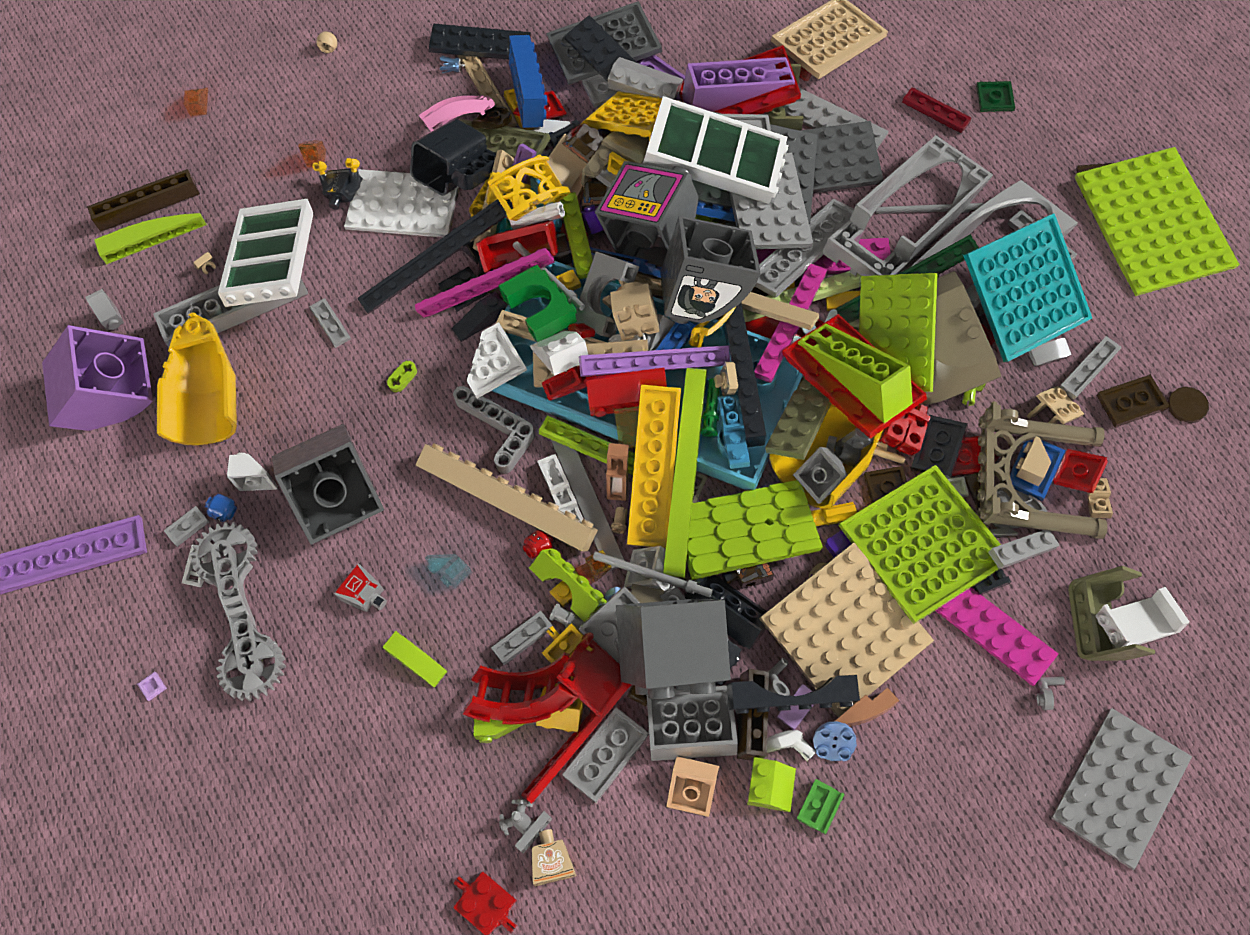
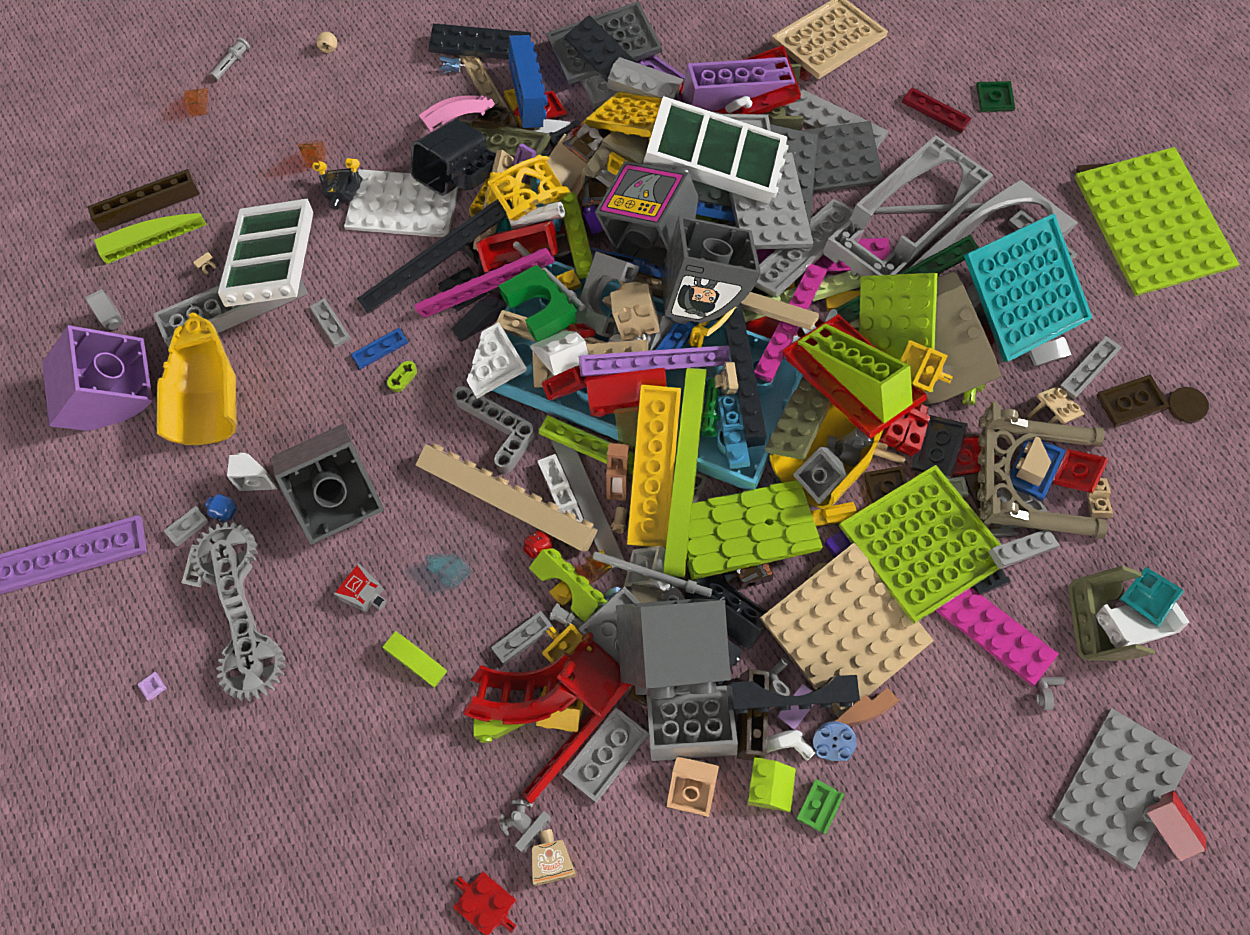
none -> light grey pin [209,37,250,81]
none -> blue tile [351,328,408,370]
none -> white arm [725,96,752,113]
none -> yellow plate [900,340,953,393]
none -> teal plate [1120,567,1184,628]
none -> piece [1147,790,1206,861]

